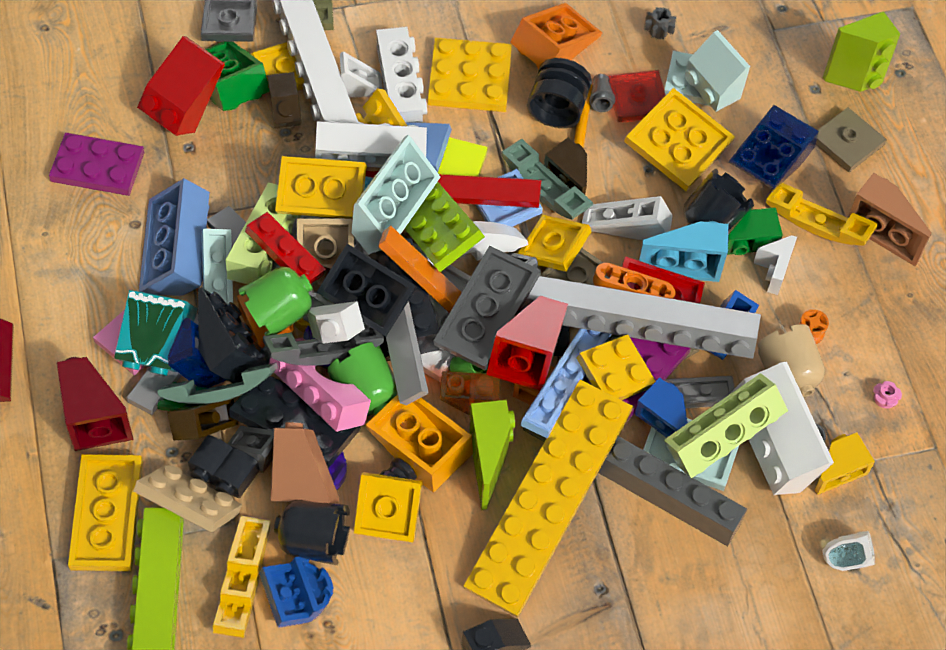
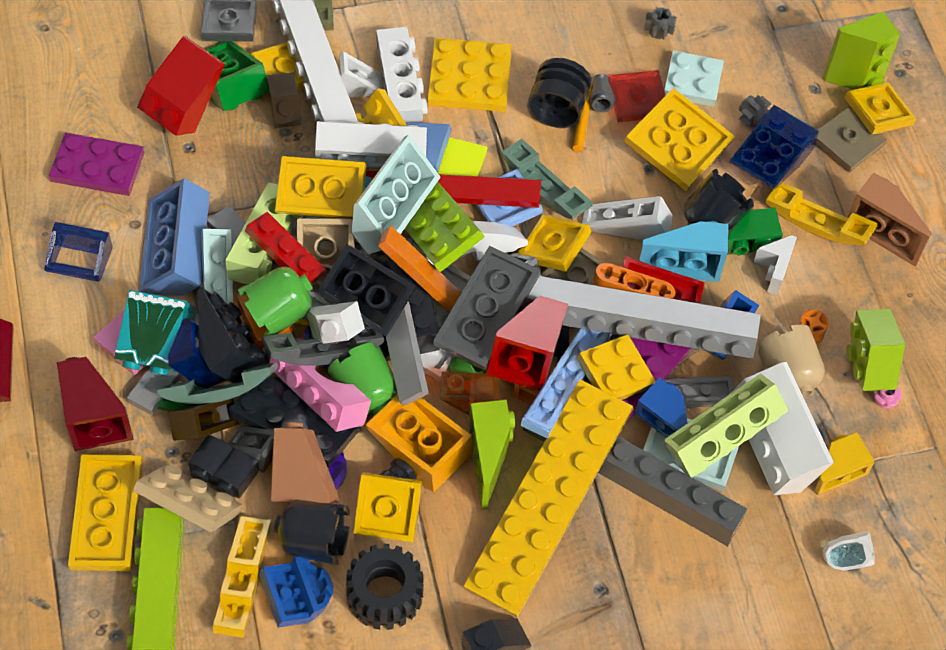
orange slope [510,2,603,68] -> none
dark brown slope [544,137,587,195] -> none
light aqua slope [684,30,750,112] -> none
none -> clear blue tile [44,222,113,282]
none -> black tyre [346,544,424,630]
none -> dark grey gear [739,95,772,128]
none -> yellow plate [844,82,916,135]
none -> lime brick [846,309,905,391]

